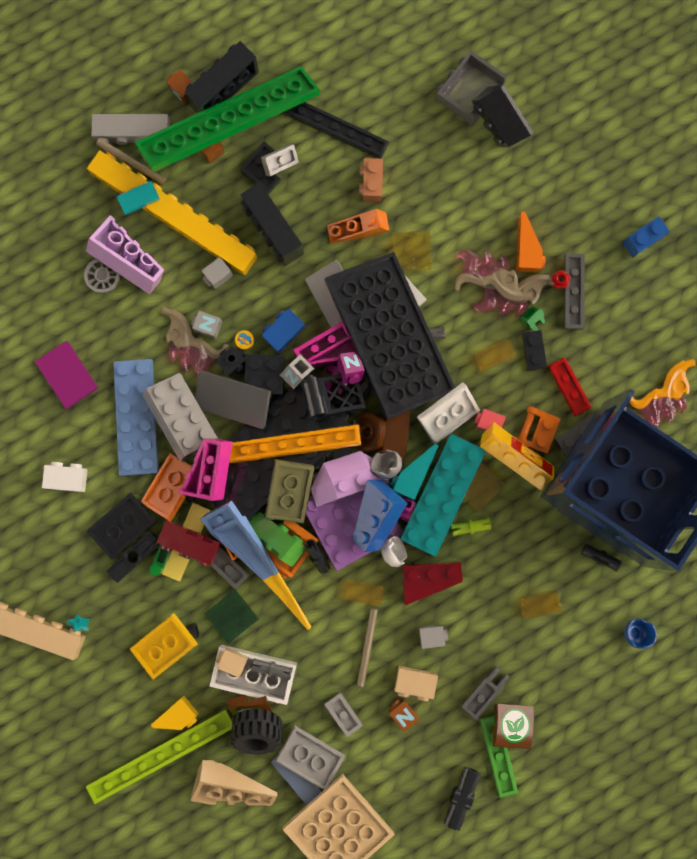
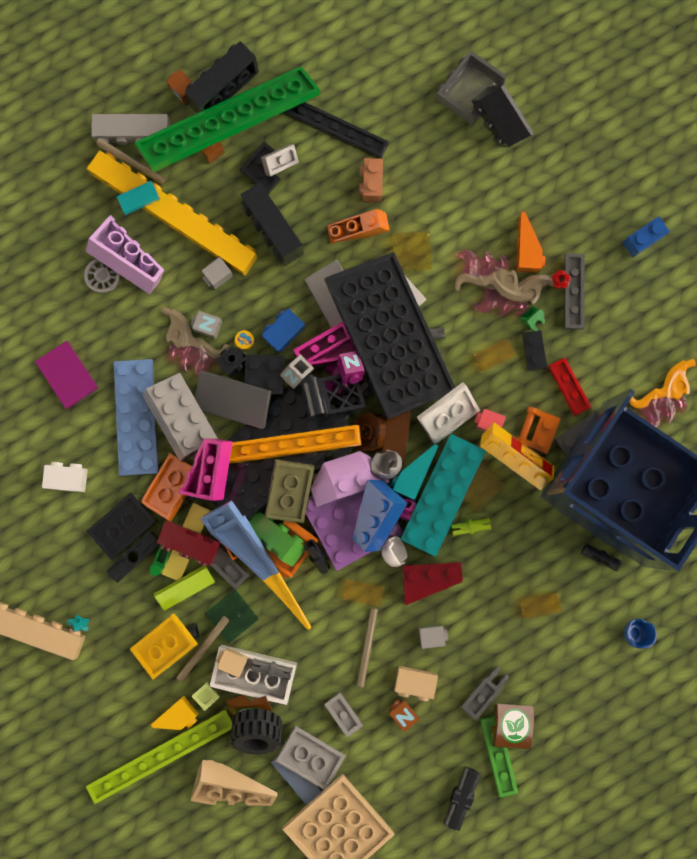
none -> lime tile [154,566,215,611]
none -> dark tan bar [176,616,229,682]
none -> yellowish green plate [192,682,220,711]

